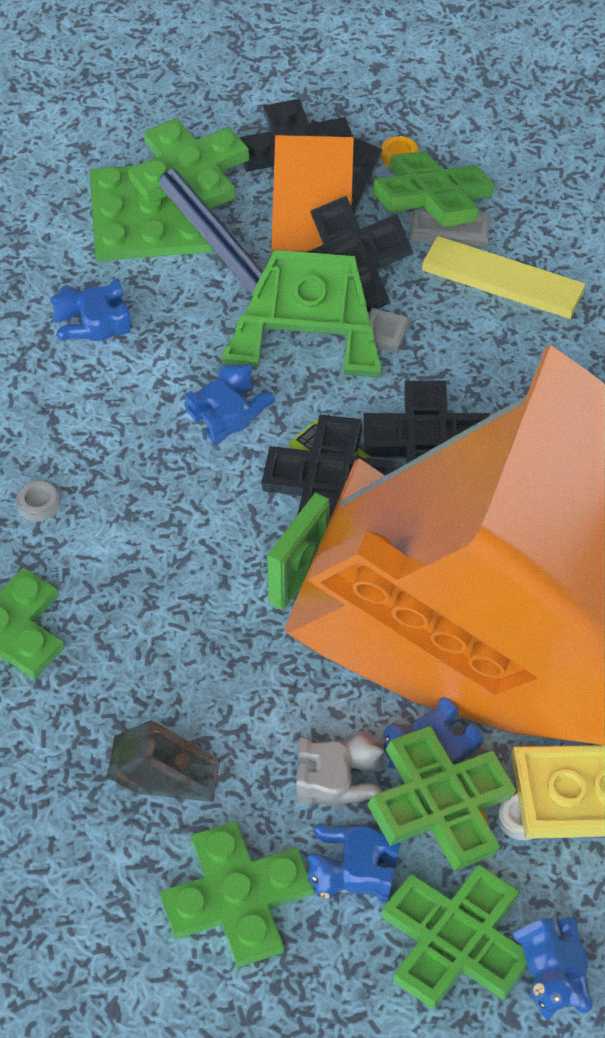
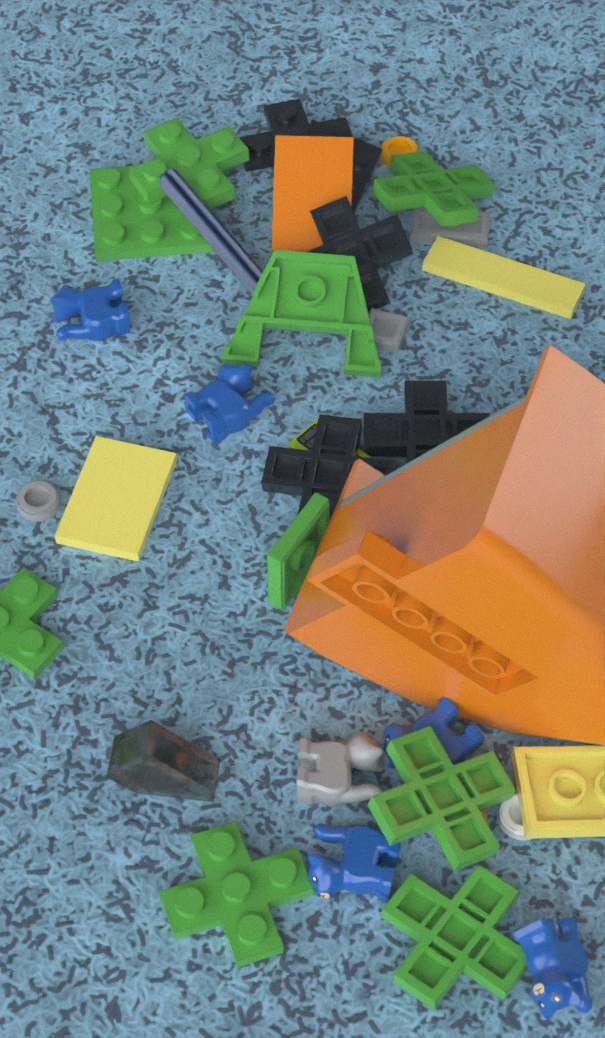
none -> light yellow tile [55,436,177,562]

